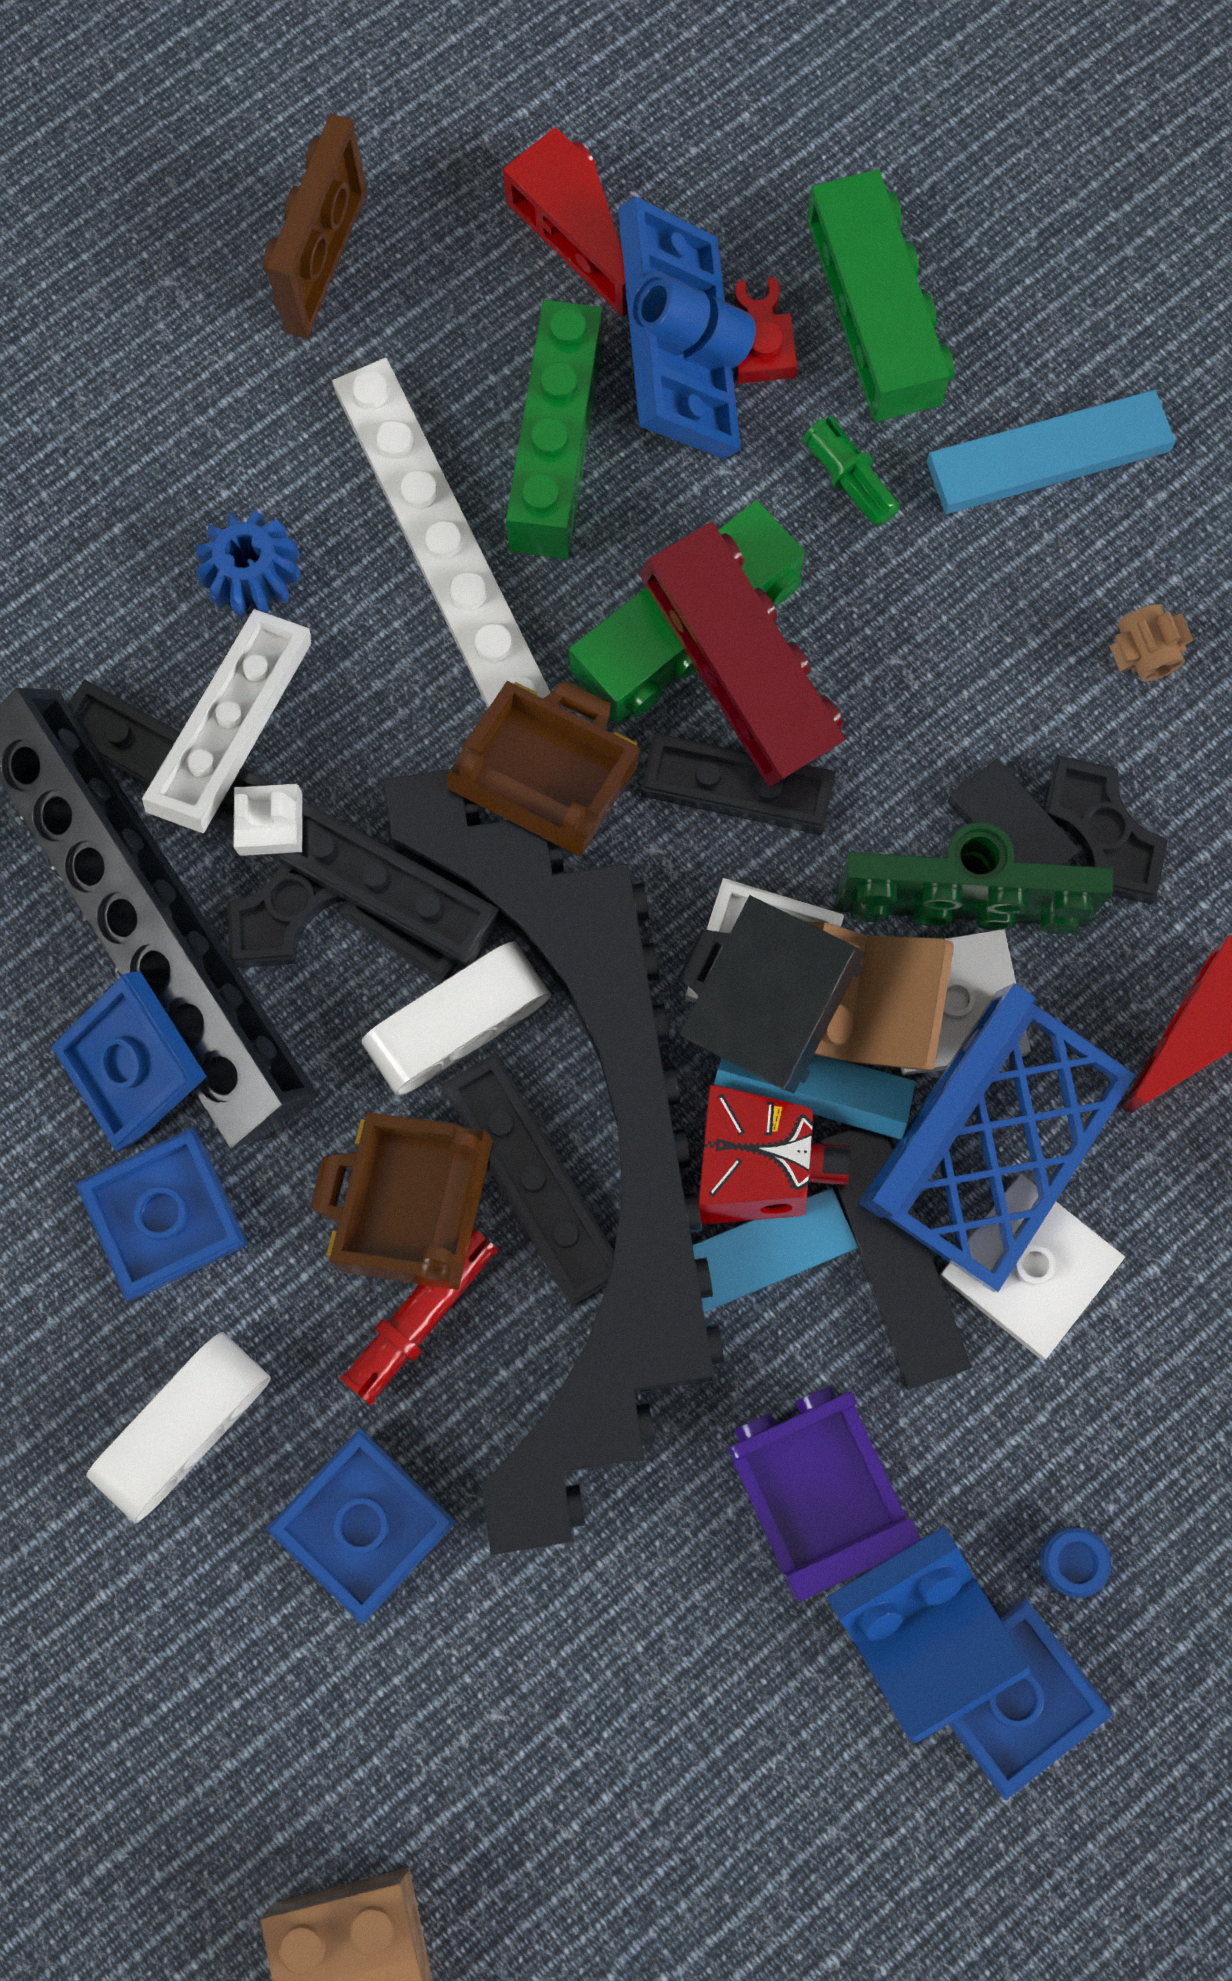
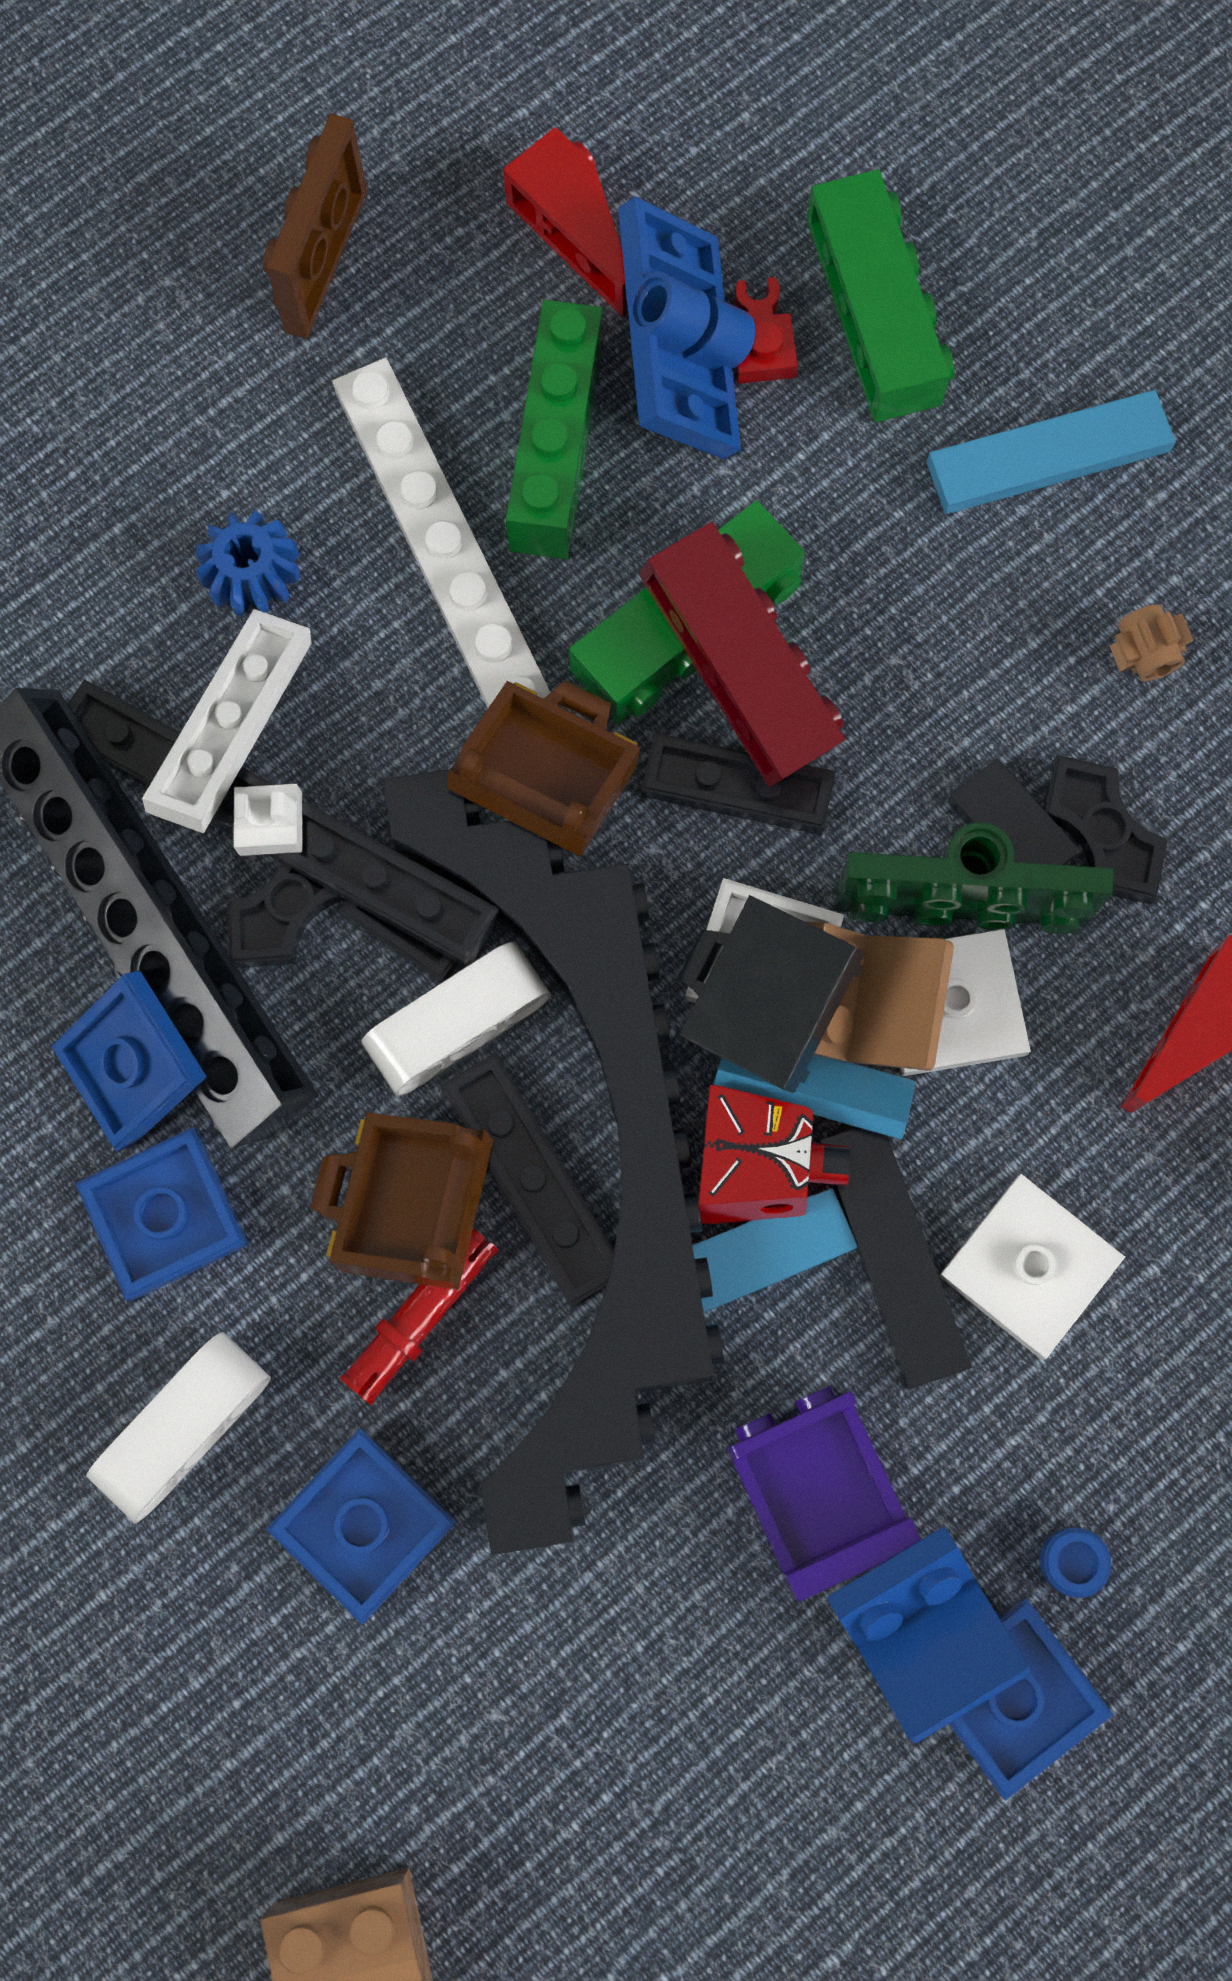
green axle [803,416,900,527] -> none
blue fence [858,983,1136,1292] -> none

